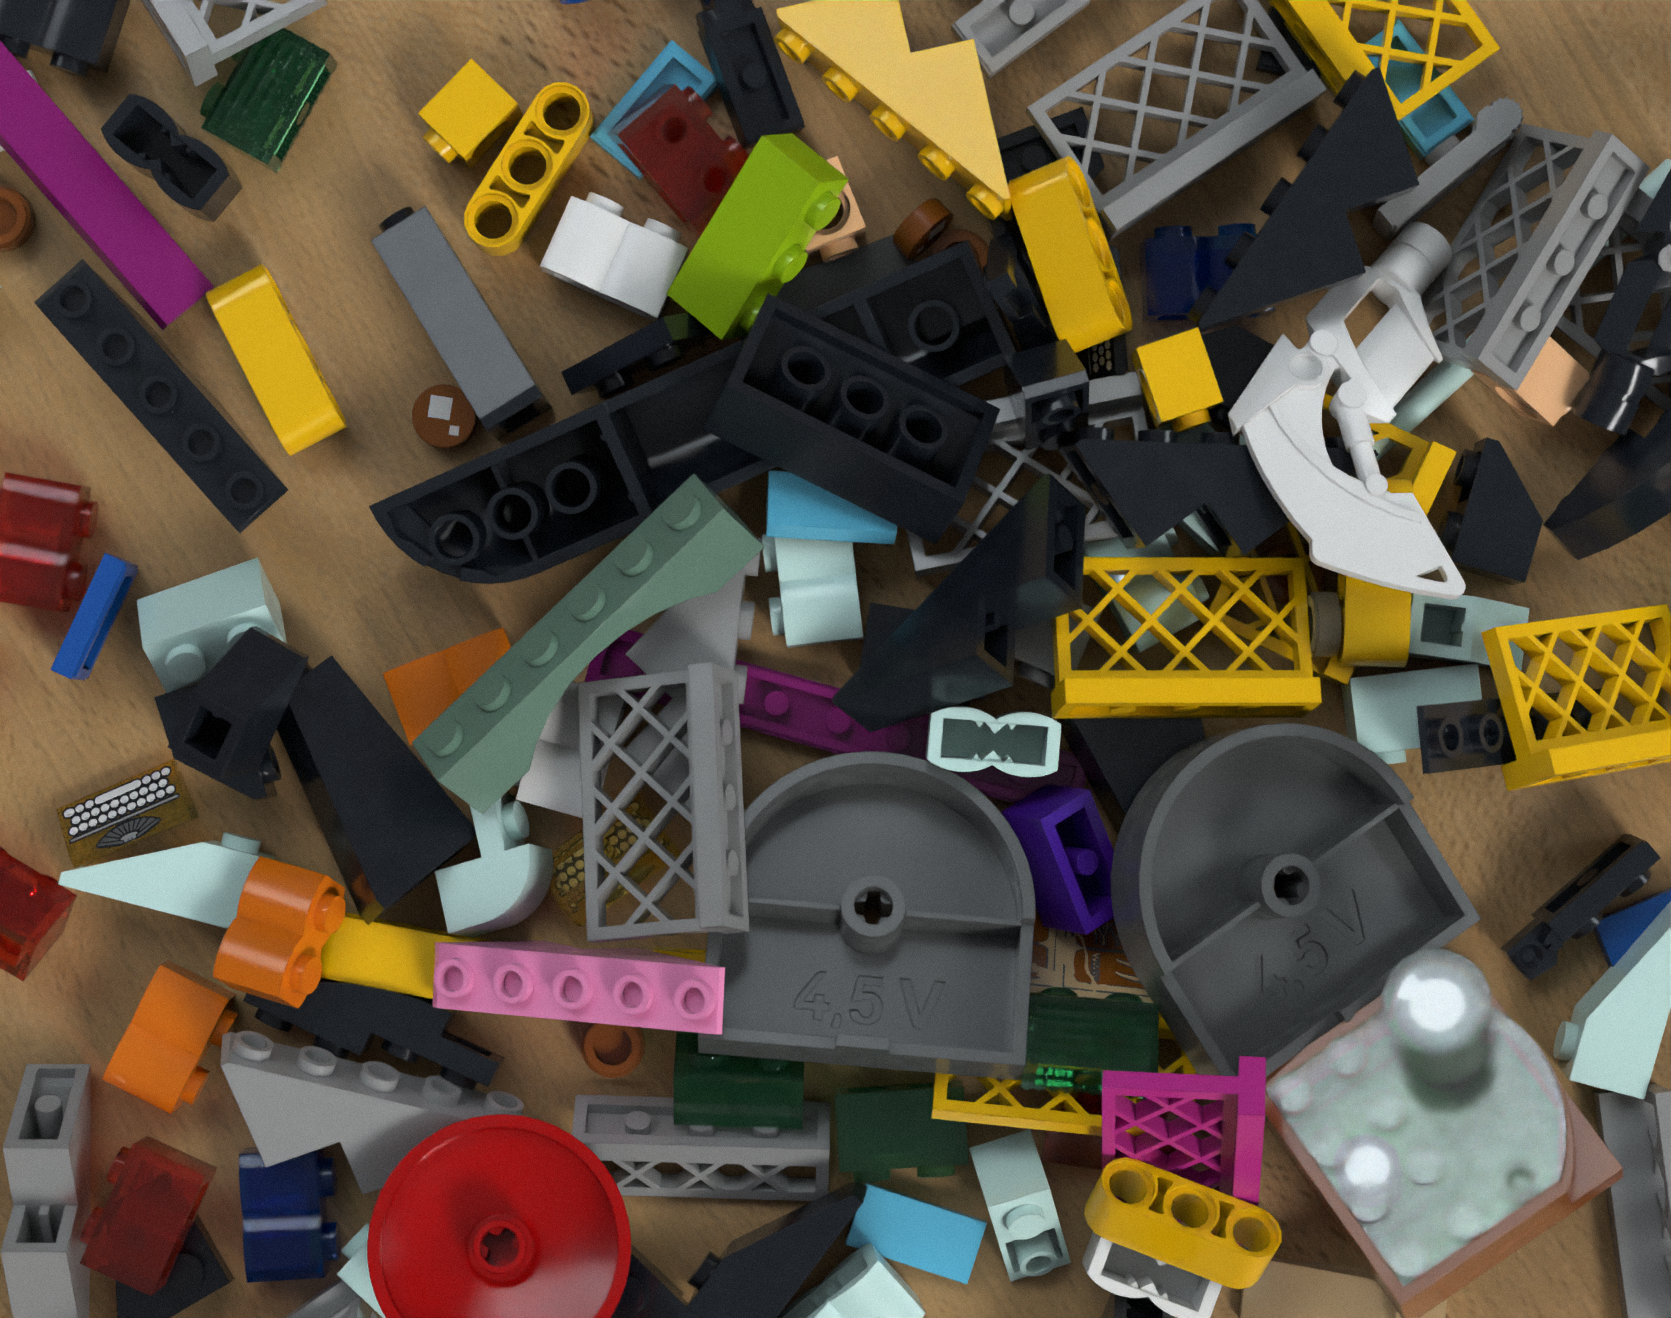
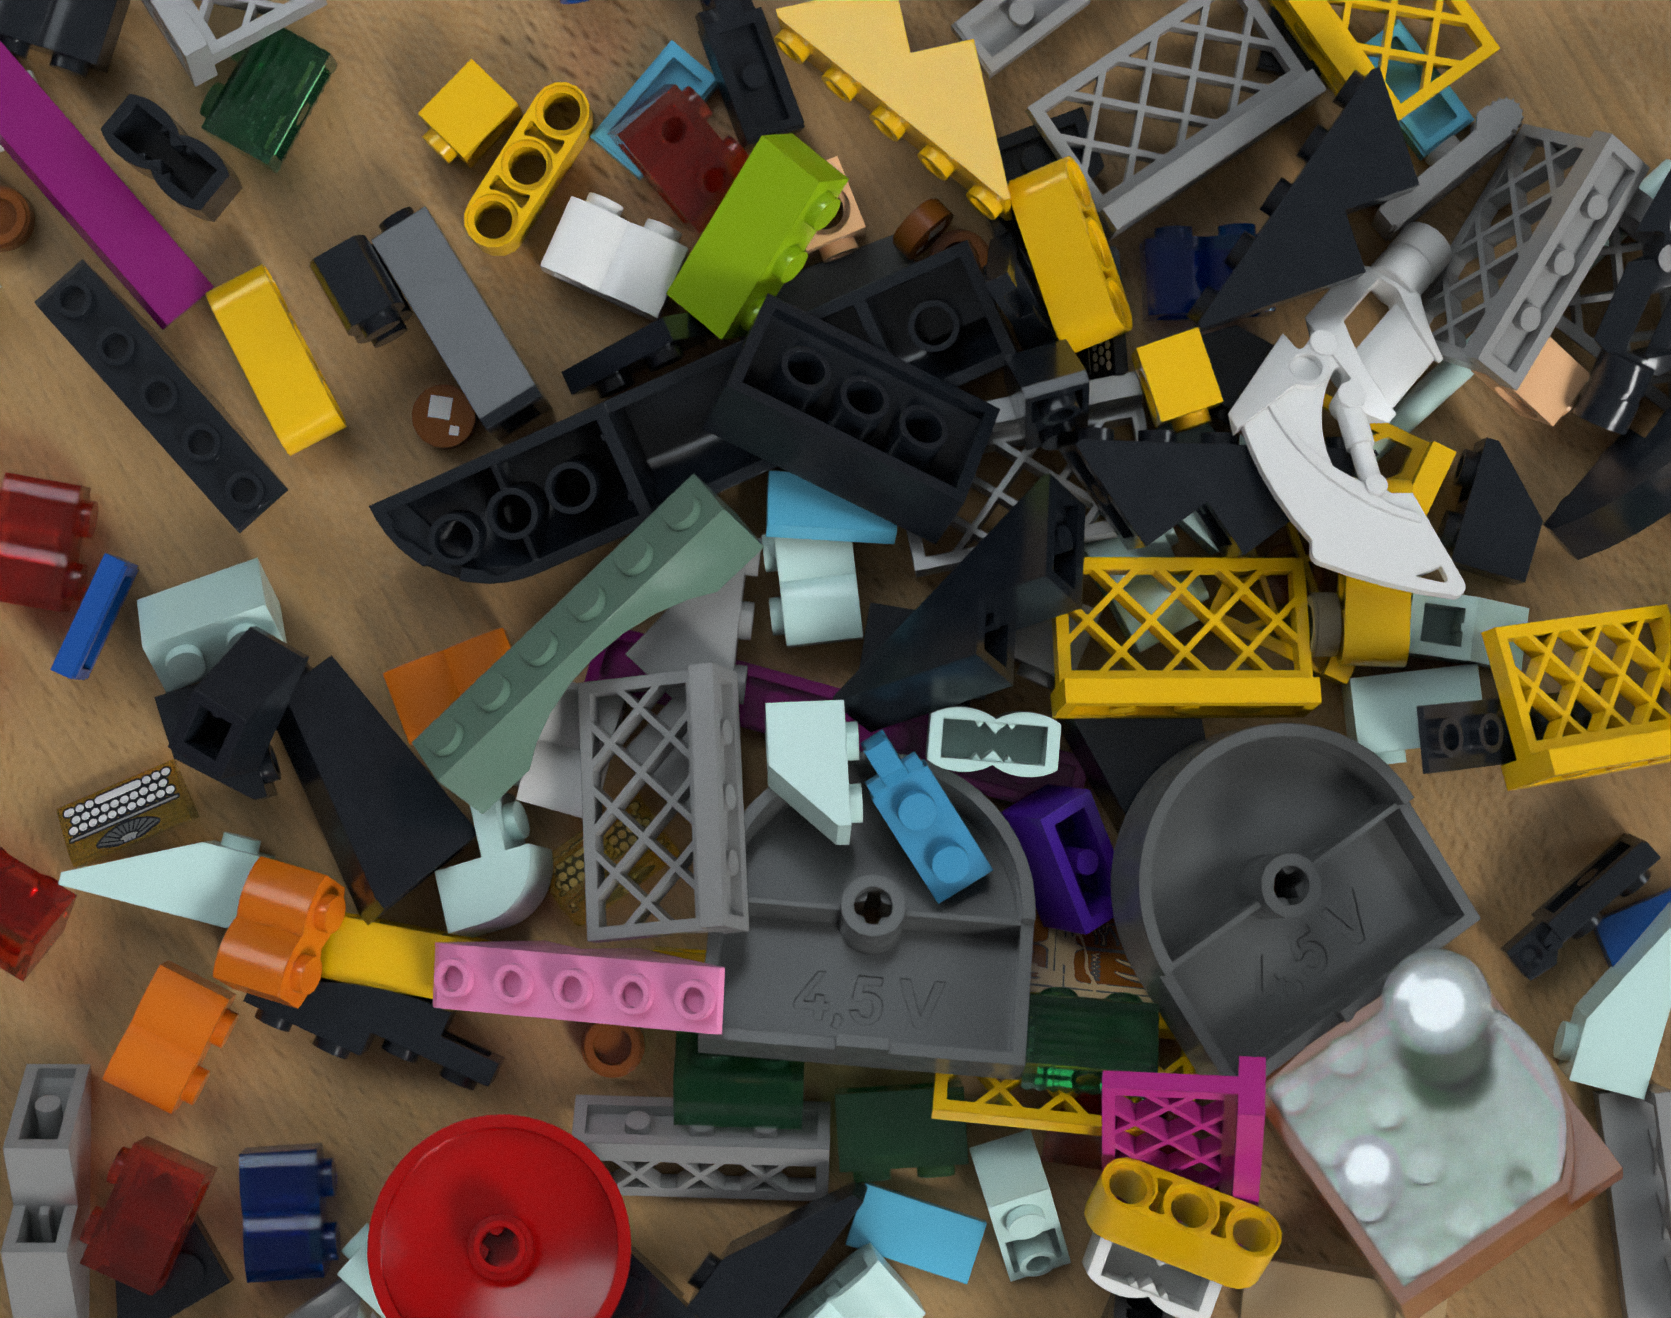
light grey slope [220,1031,524,1194] -> none
none -> black brick [309,235,413,348]
none -> light aqua slope [765,700,863,845]
none -> dark azure hinge [860,730,993,904]

